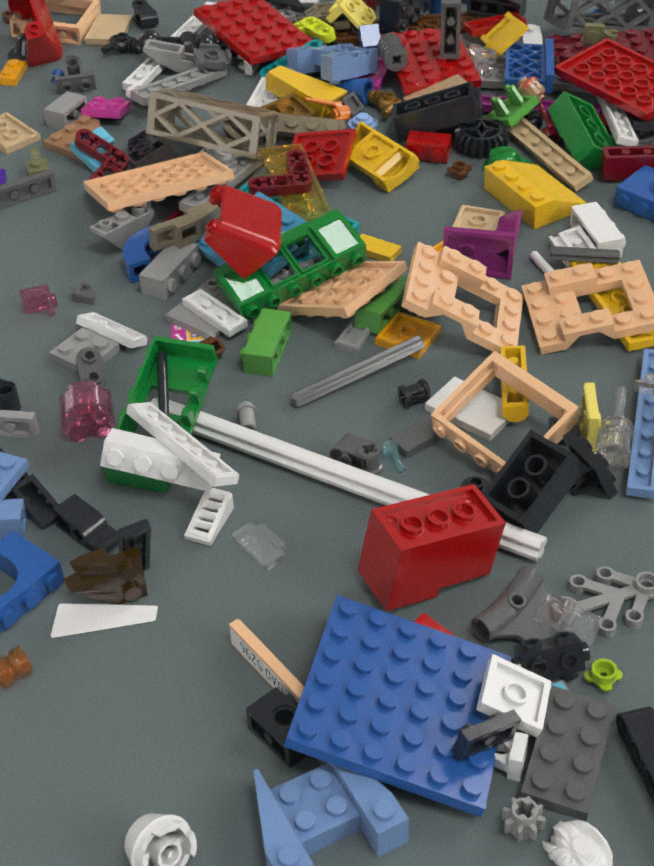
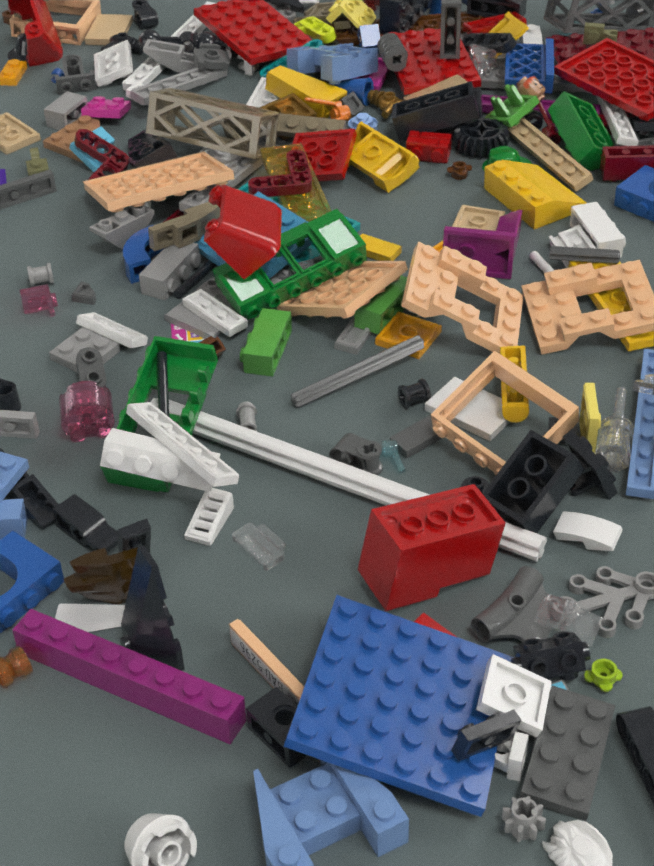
none -> magenta brick [12,609,247,745]
none -> light grey bush [27,262,54,287]
none -> white plate [94,40,133,87]
none -> black wedge [120,545,185,671]
none -> black bar [173,260,216,299]
none -> black beam [462,33,517,53]
none -> white slope [553,511,622,551]

